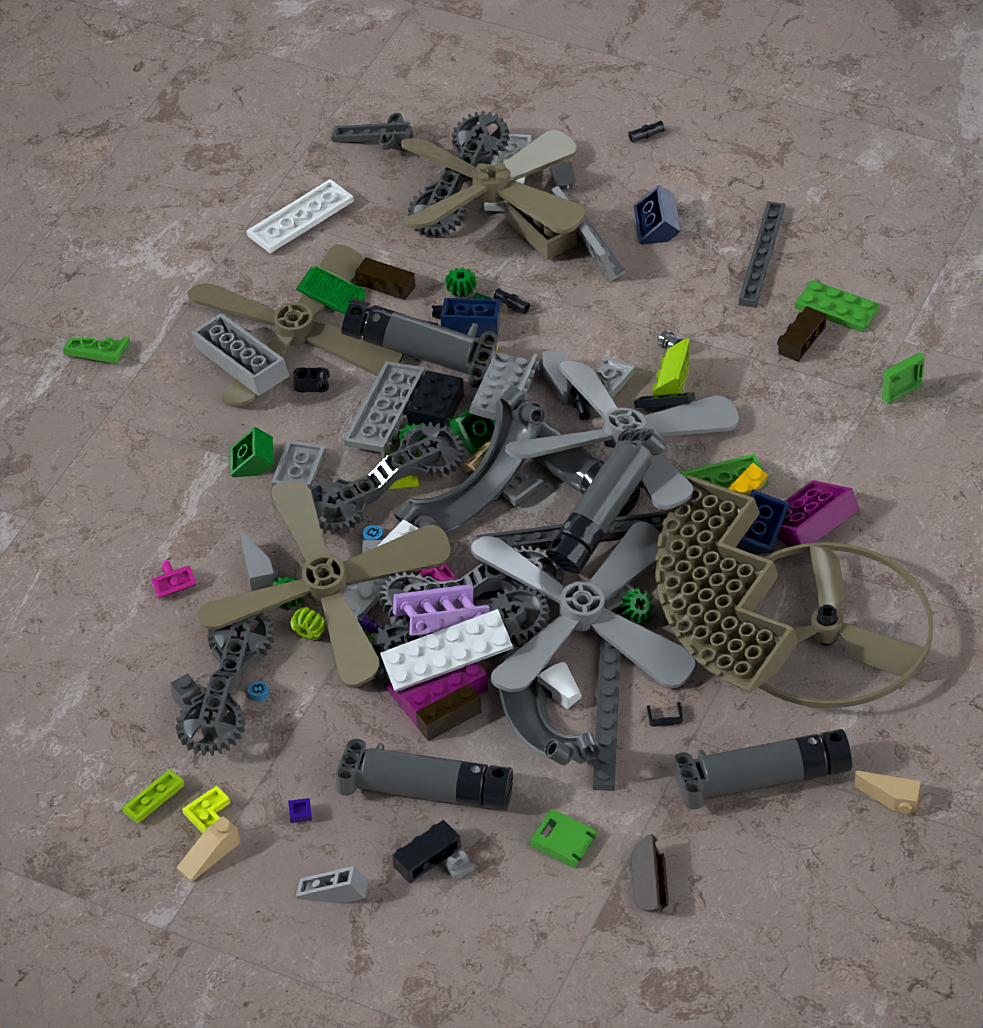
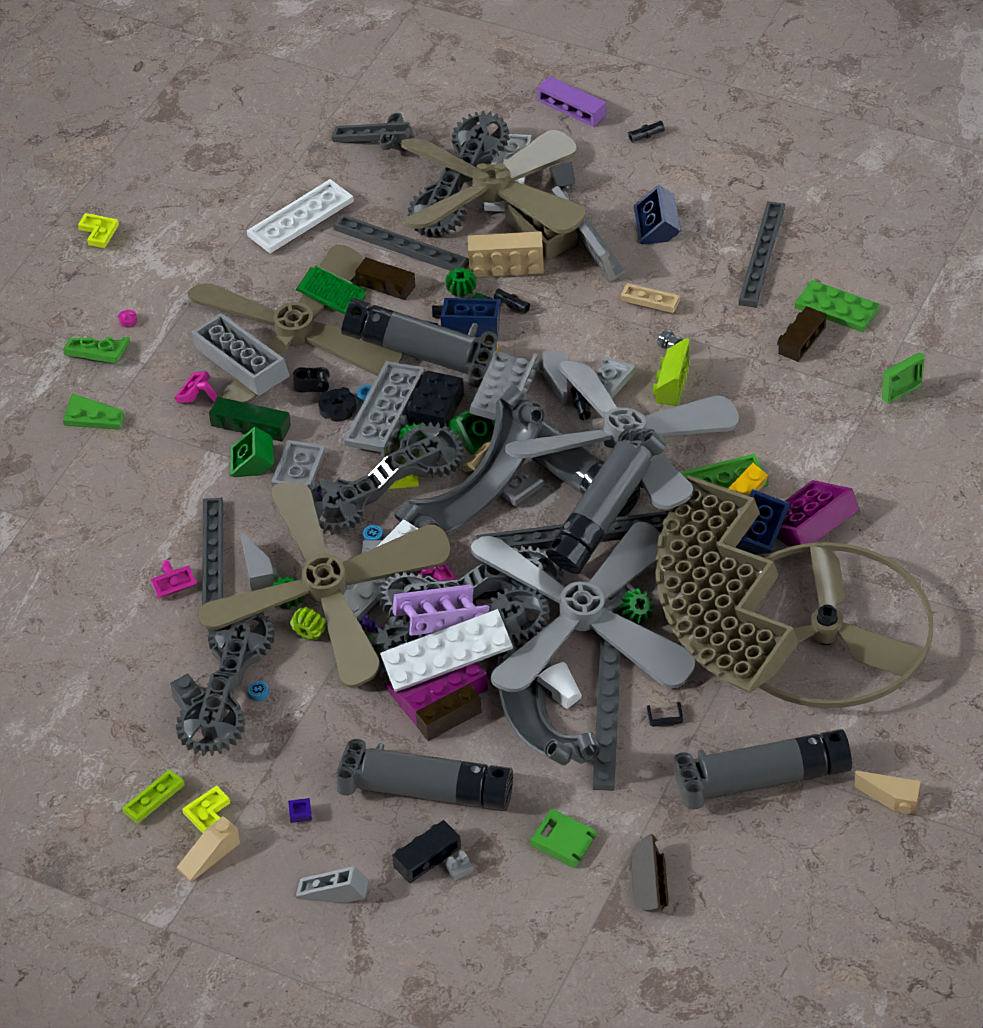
black tile [634,392,695,408] -> none
none -> bright green wing [63,393,124,430]
none -> neon yellow plate [78,213,119,249]
none -> dark pink tile [118,310,137,327]
none -> dark pink plate [175,371,218,403]
none -> dark grey tile [202,497,223,606]
none -> dark green brick [209,397,291,442]
none -> black plate [318,387,357,422]
none -> dark grey tile [333,215,469,270]
none -> dark azure tile [357,385,372,403]
none -> tan brick [468,231,544,278]
none -> medium lavender brick [537,76,606,127]
none -> tan plate [620,283,680,313]

